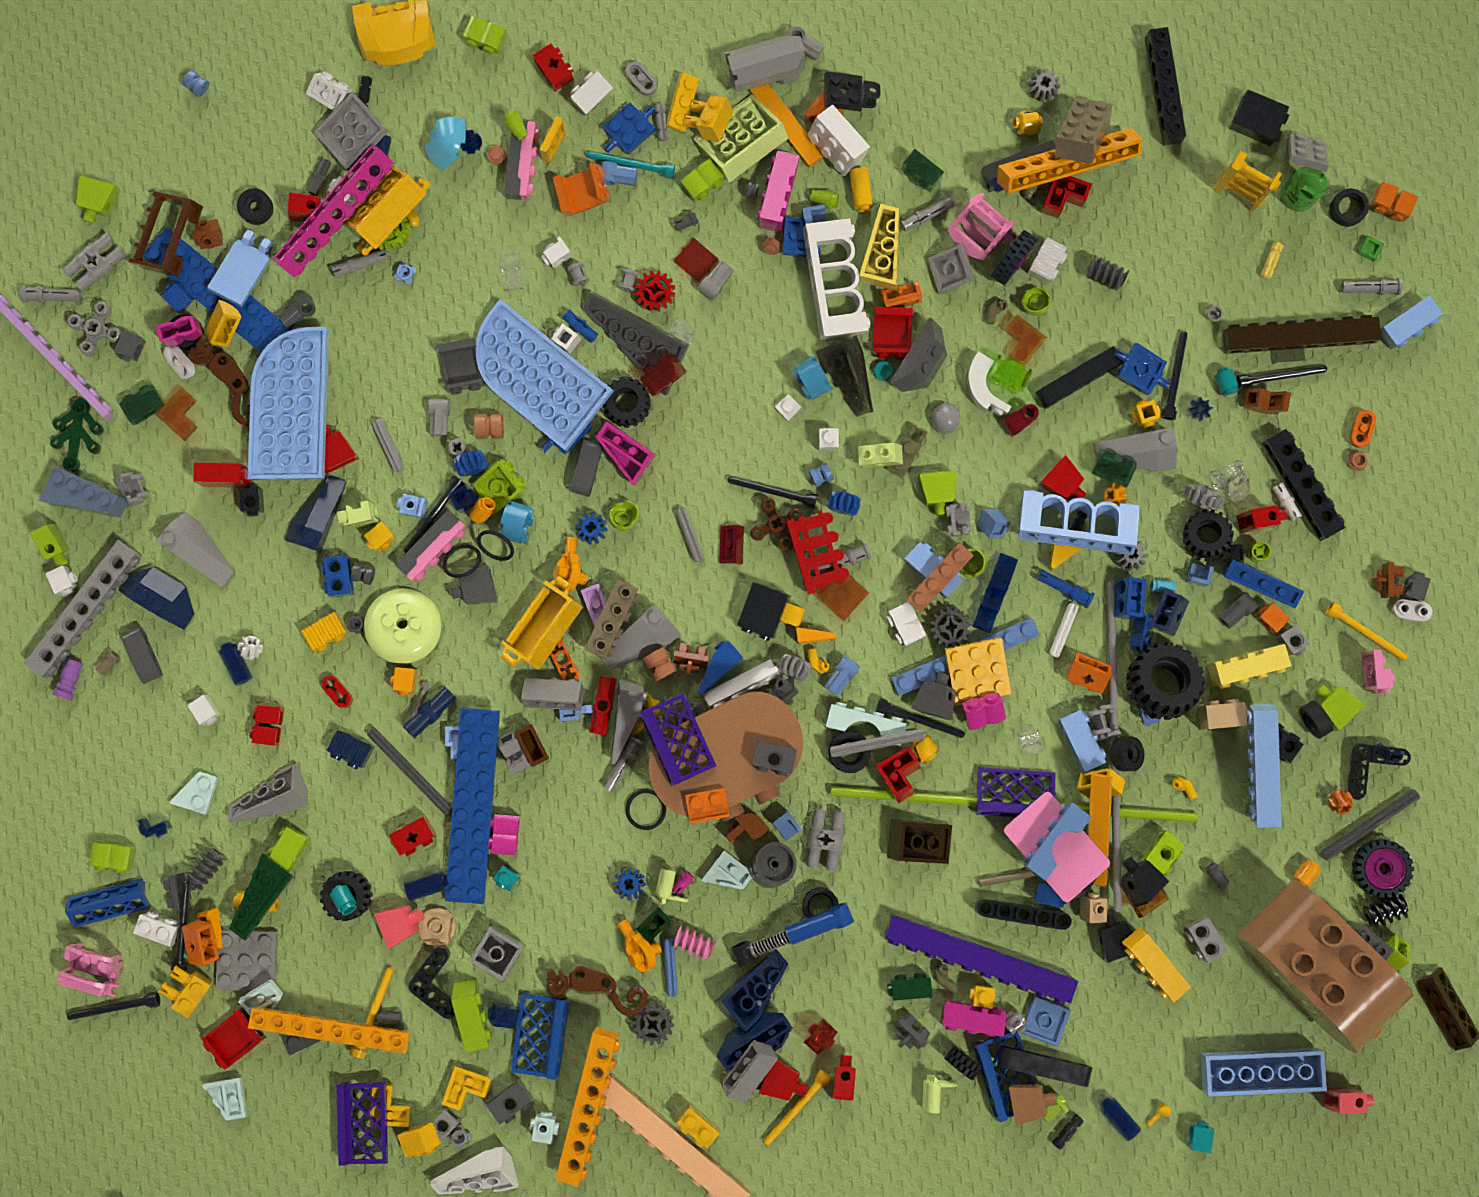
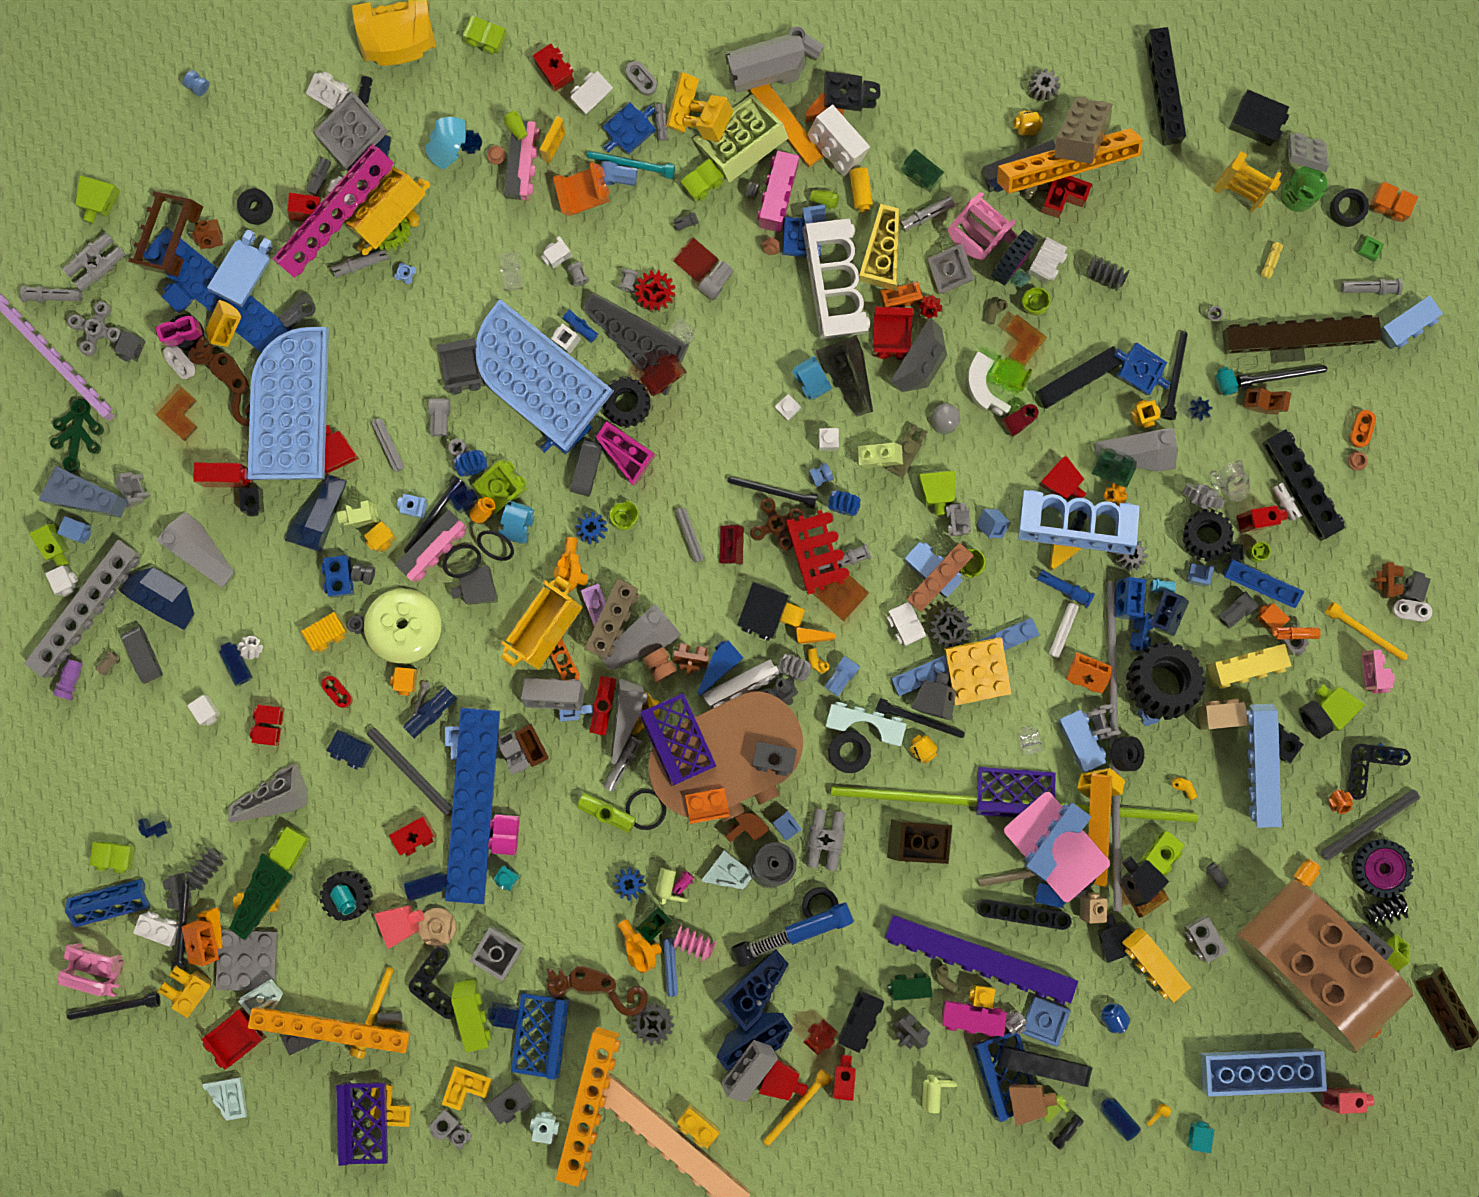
clear green brick [119,384,167,425] -> none
light aqua wing [170,772,219,814] -> none
yellow brick [397,1122,441,1159] -> none
white wedge [430,1147,519,1194] -> none
nougat wheel [474,414,504,439] -> none
dark grey gear [662,699,704,725] -> none
light grey axle [830,729,926,757] -> none
teal tile [873,361,893,381] -> none
red brick [876,746,921,804] -> none
black tyre [944,1046,982,1081] -> none
dark pink brick [962,693,1006,730] -> none
clear blue slope [972,553,1018,633] -> none
none -> medium blue brick [57,516,92,544]
none -> lime piece [577,793,636,834]
none -> black wedge [837,987,884,1053]
none -> red gear [918,294,942,319]
none -> clear light blue plate [1014,271,1031,288]
none -> blue head [1101,1003,1130,1034]
none -> orange piece [1272,627,1321,640]

